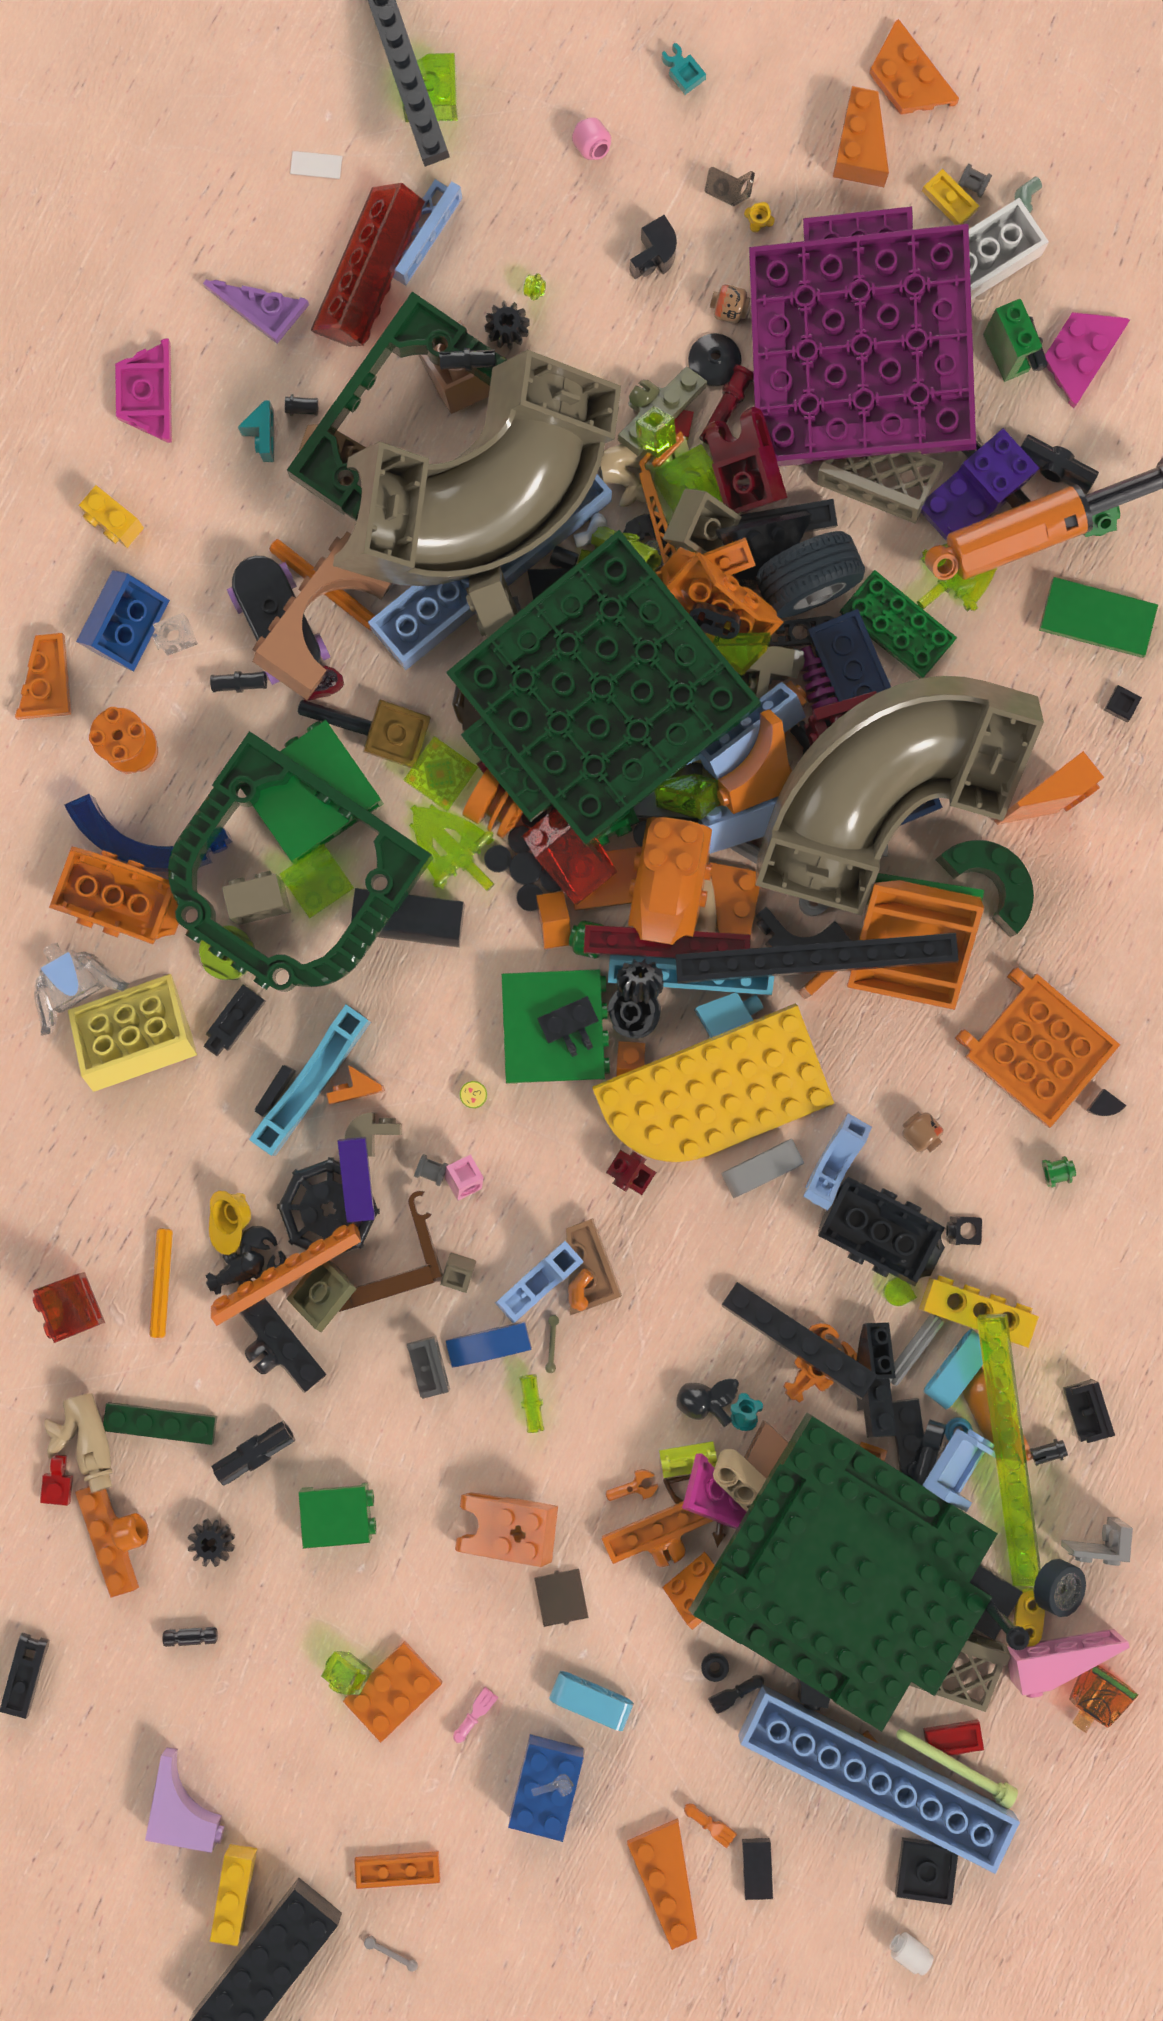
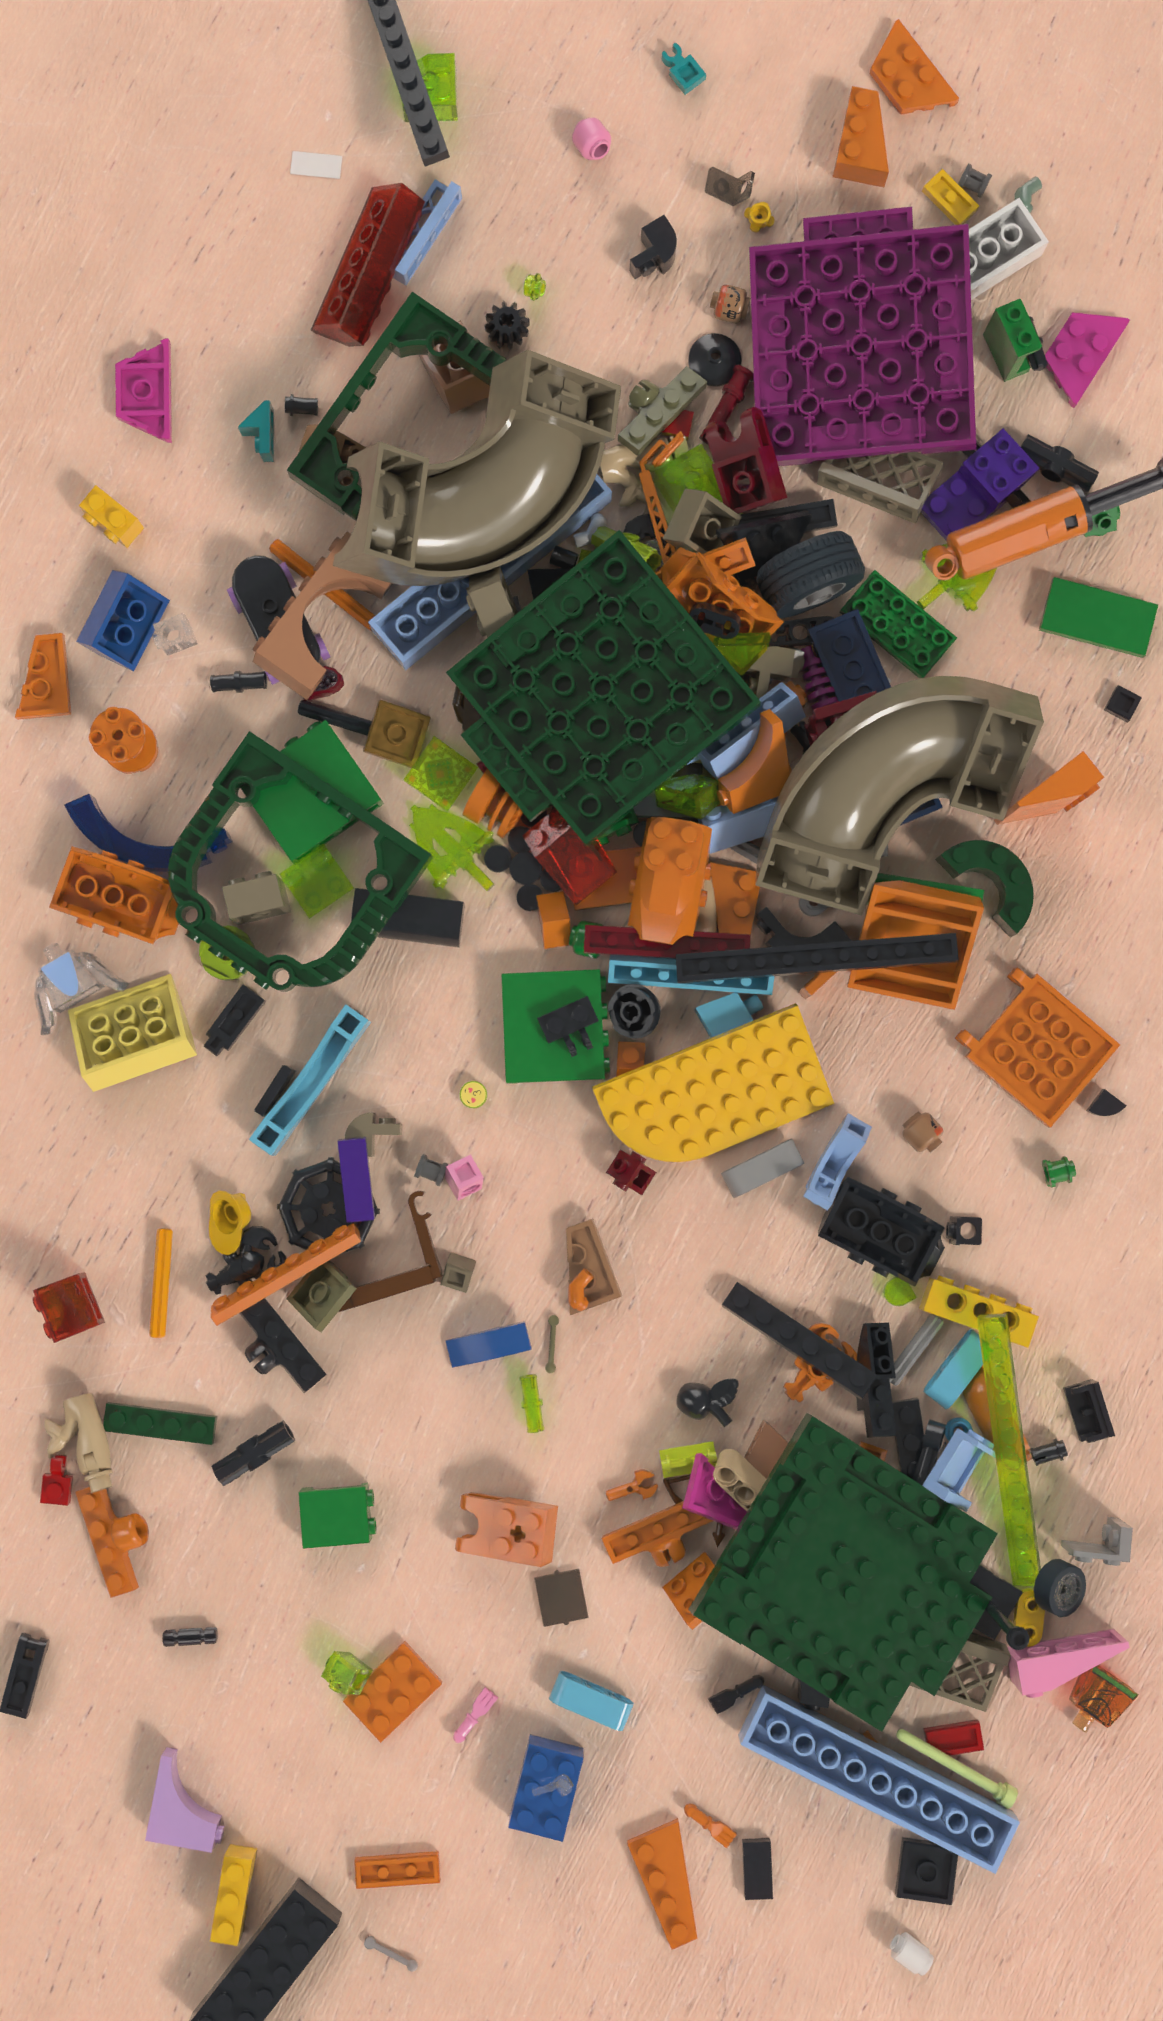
black gear [188,1518,235,1567] -> none
medium lavender wing [203,279,309,344] -> none
orange slope [326,1065,385,1104] -> none
dark grey hinge [407,1336,450,1399] -> none
black pin [440,348,497,371] -> none
light blue arch [495,1241,584,1324] -> none
black gear [617,959,664,1005] -> none
clear neon green brick [635,406,676,458] -> none
black plate [701,1653,729,1682] -> none
teal brick [730,1393,763,1431] -> none

